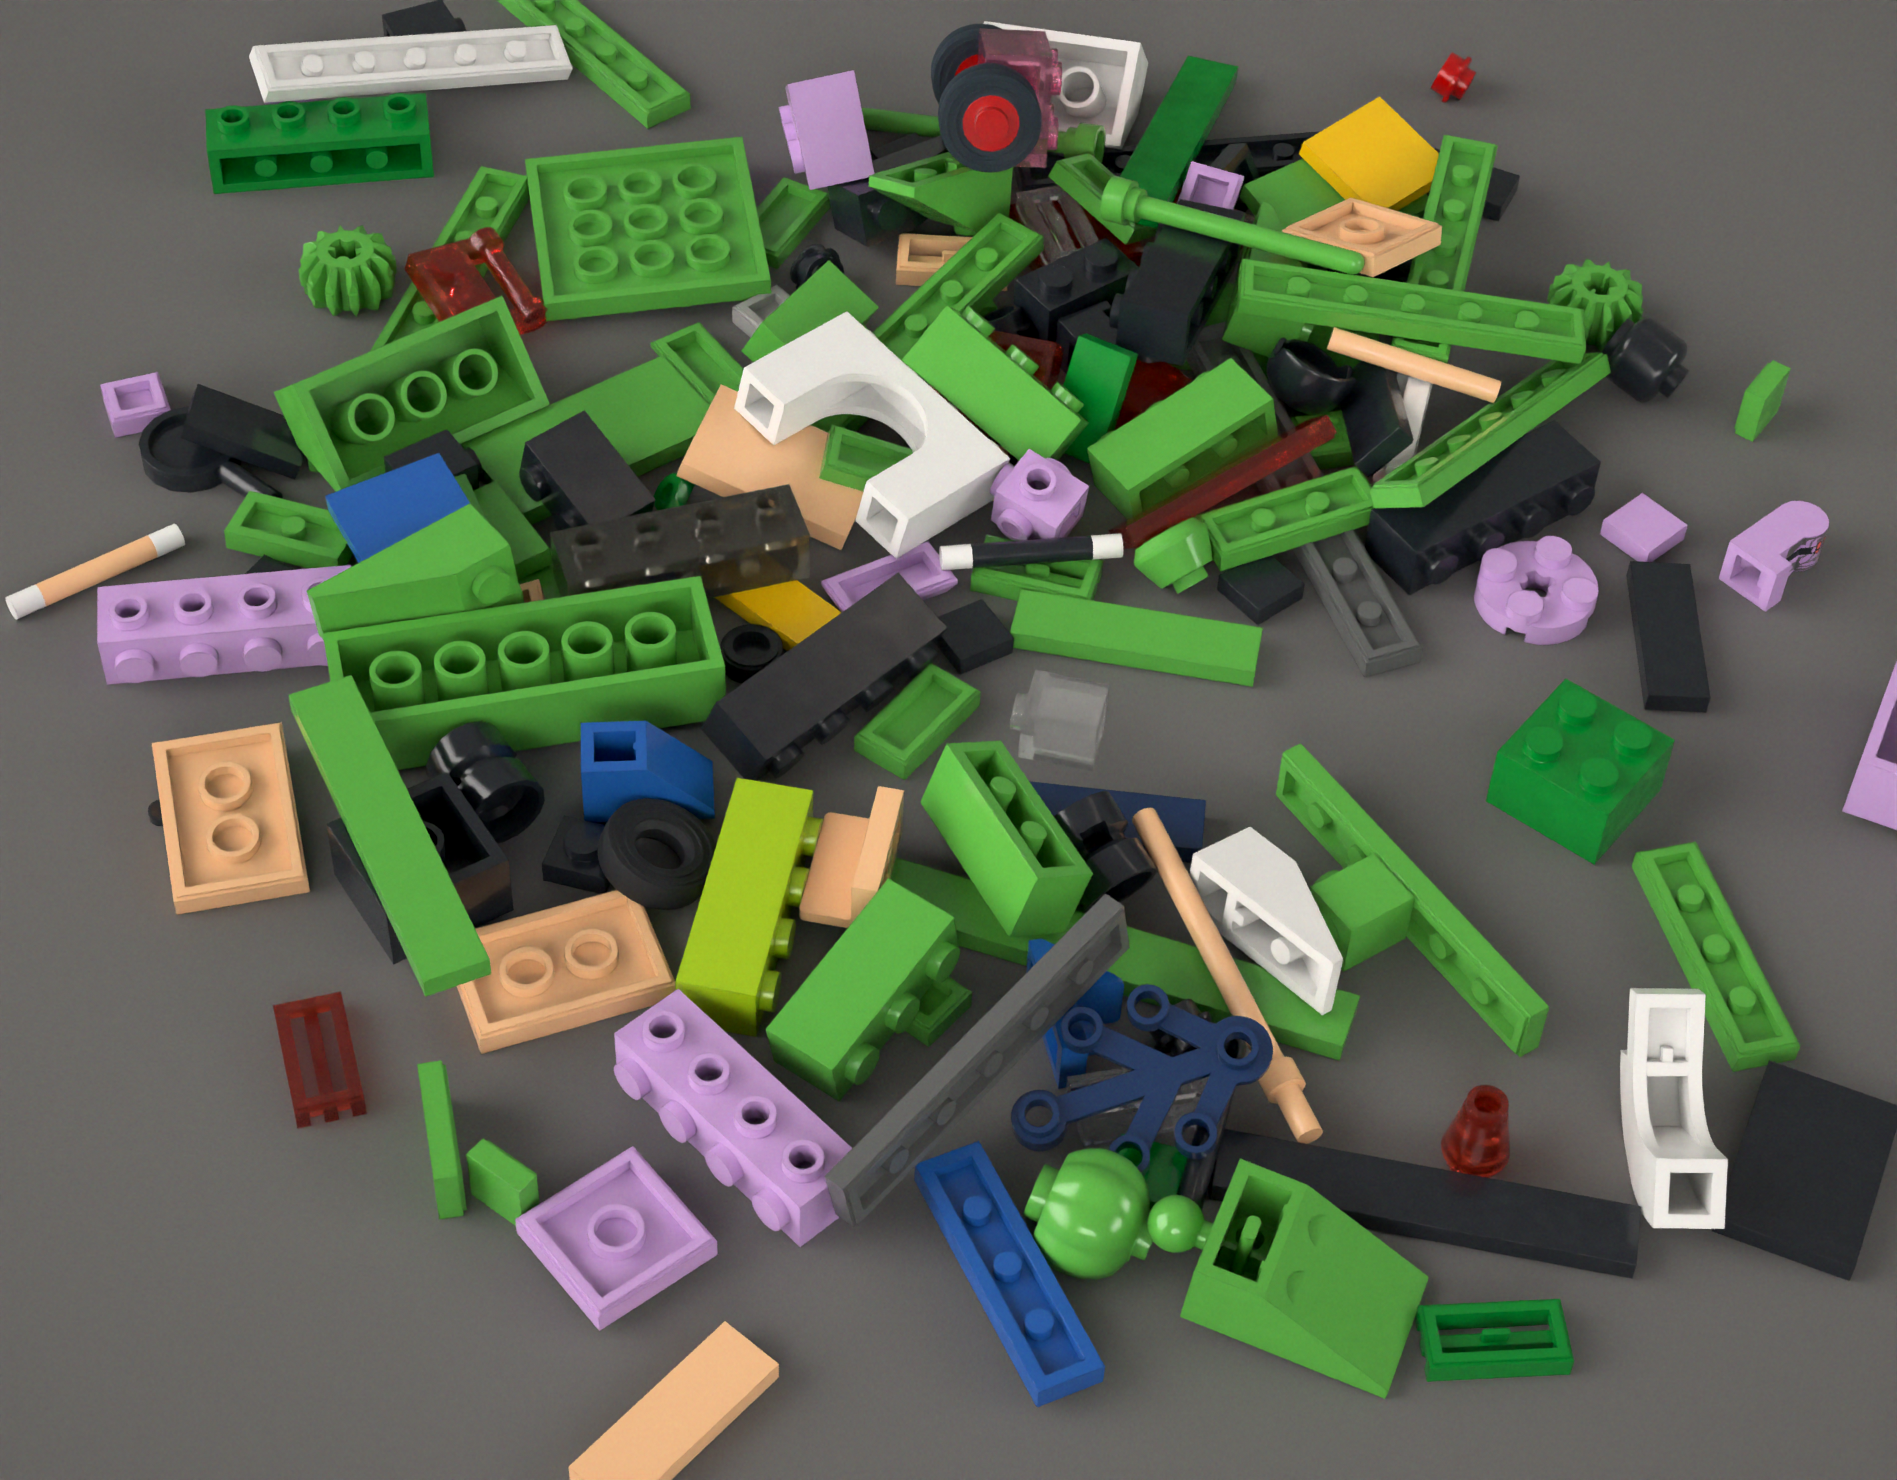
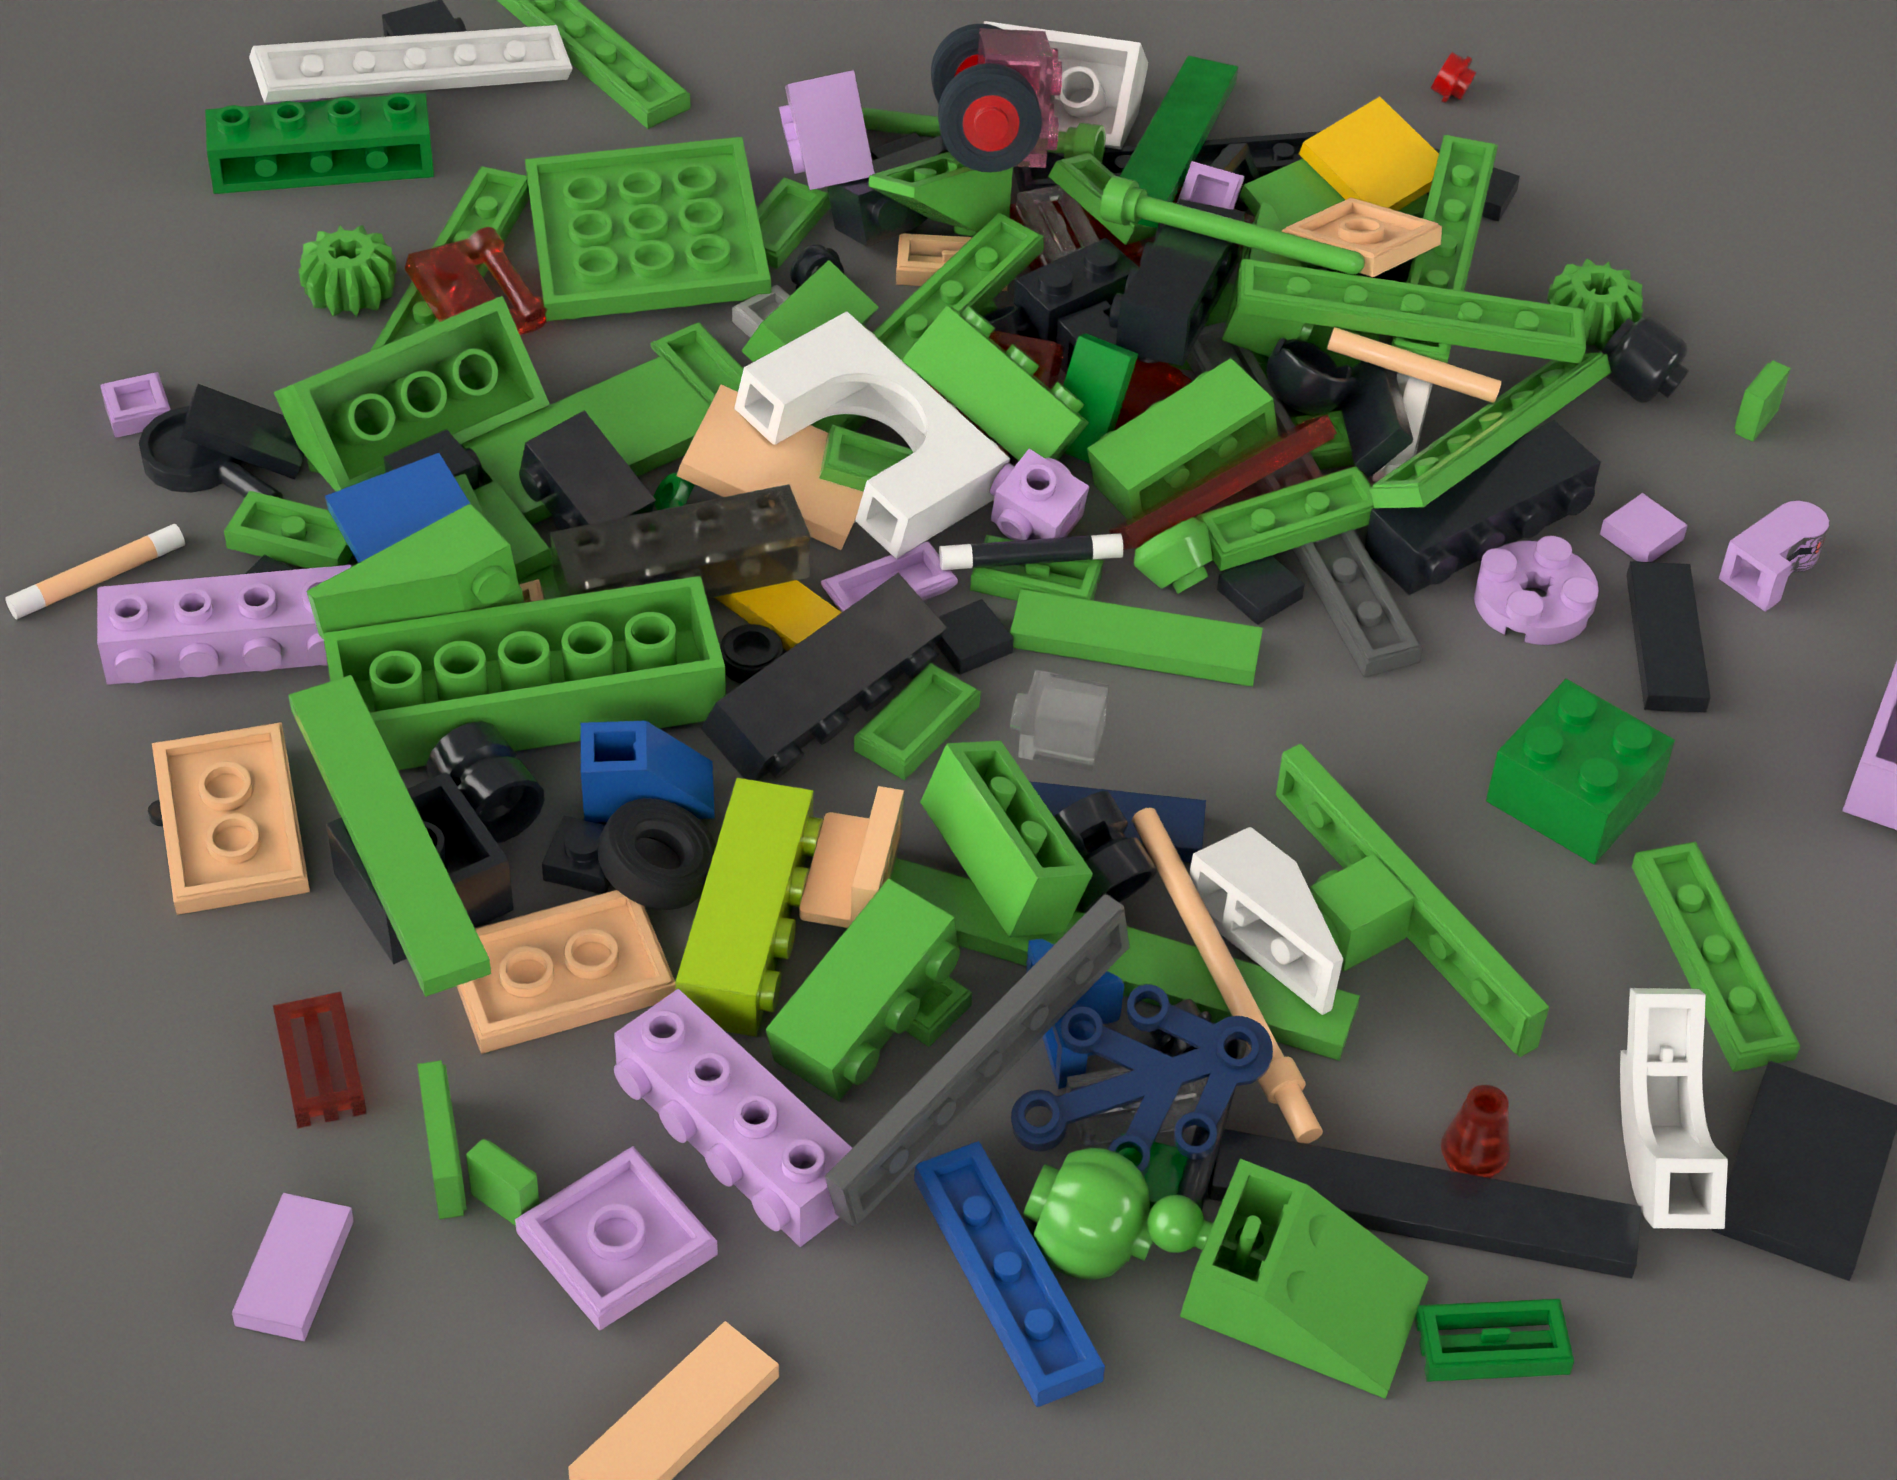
none -> lavender tile [232,1193,354,1342]

